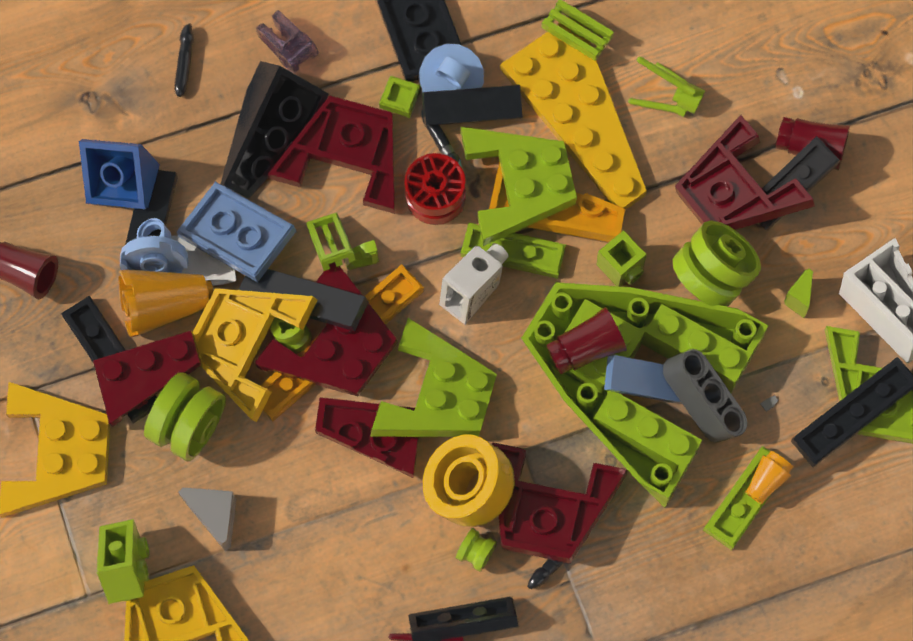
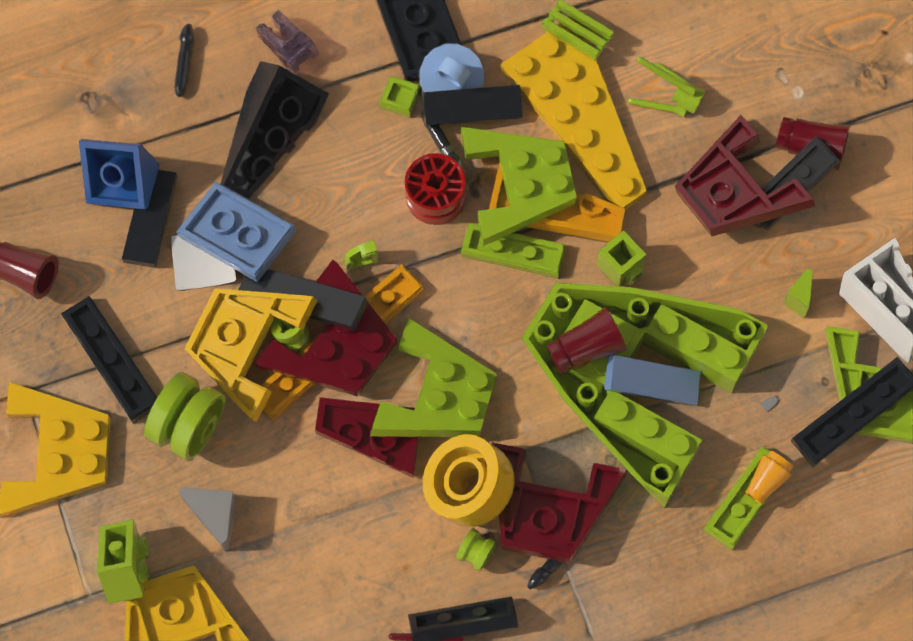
dark red wing [93,330,202,427] -> none
light orange cone [118,269,213,337] -> none
light blue tile [120,218,188,273] -> none
dark red wing [268,95,395,214] -> none
lime tile [306,213,356,271] -> none
white torso [439,243,509,325] -> none
dark grey beam [663,349,747,443] -> none
lime wheel [672,220,761,306] -> none

